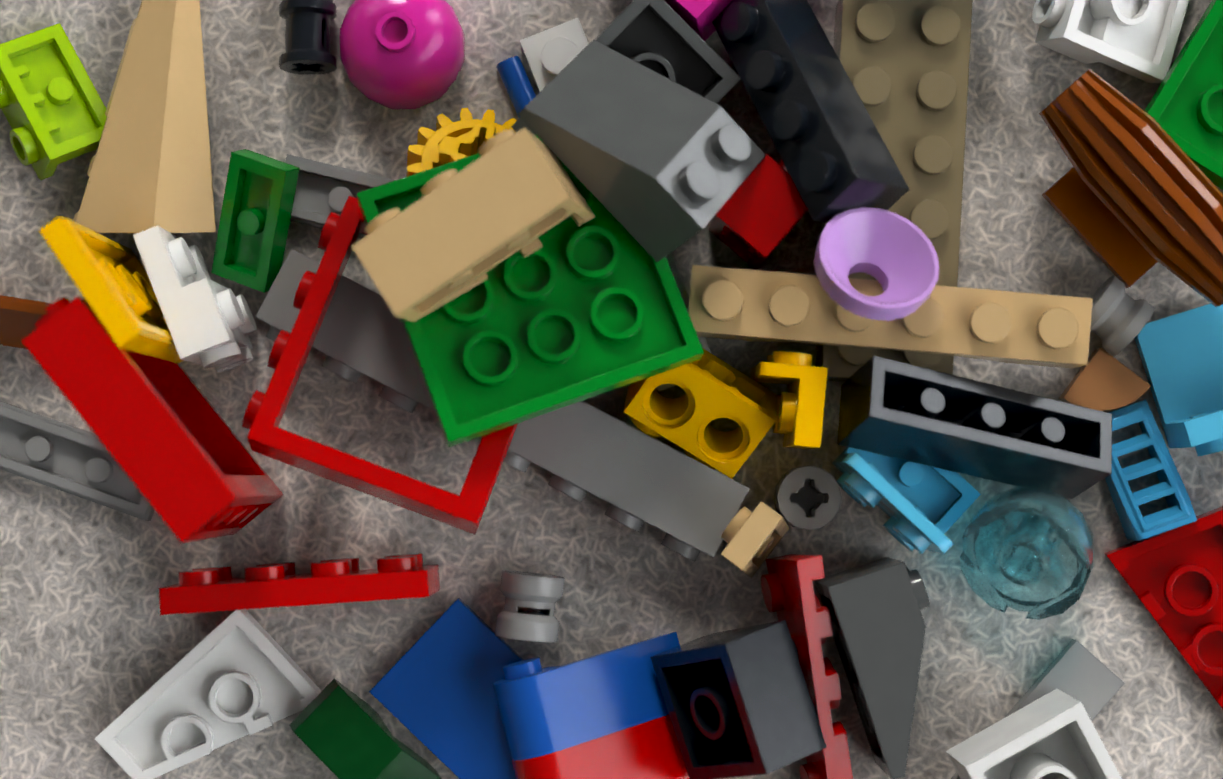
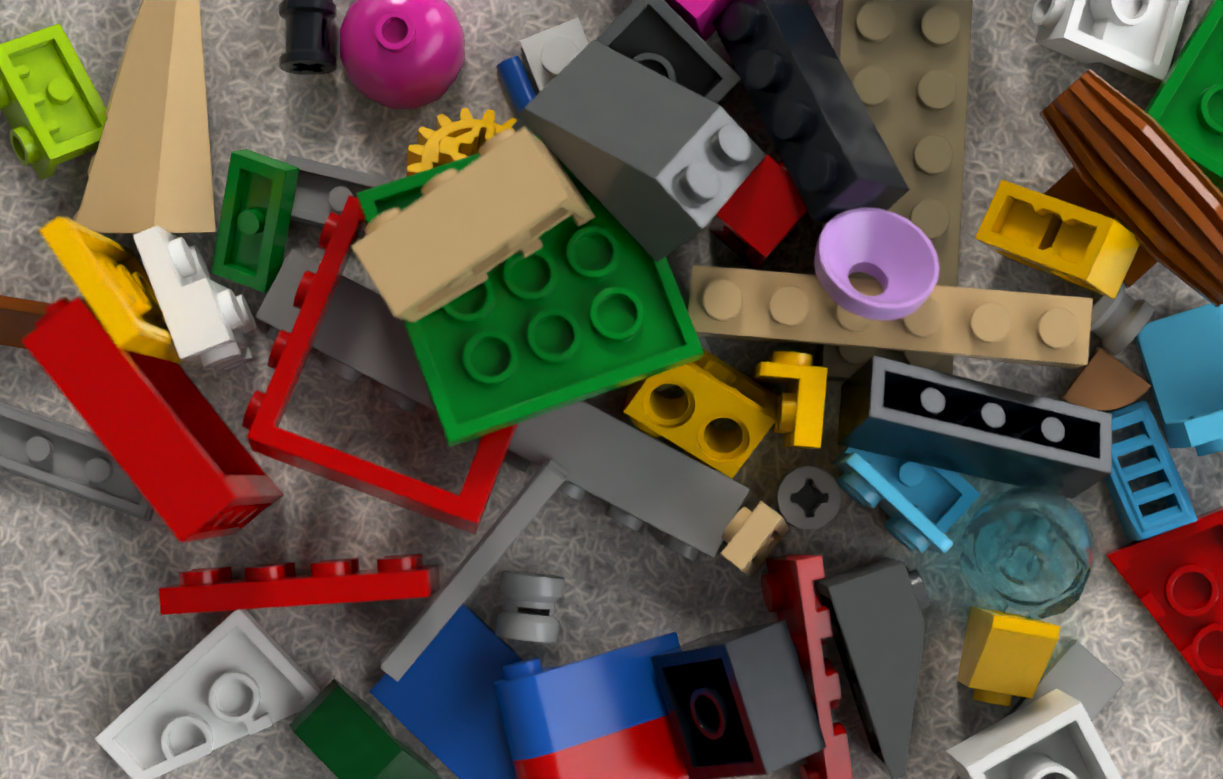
none -> light grey tile [380,458,570,682]
none -> yellow slope [957,606,1061,706]
none -> yellow brick [975,179,1140,300]

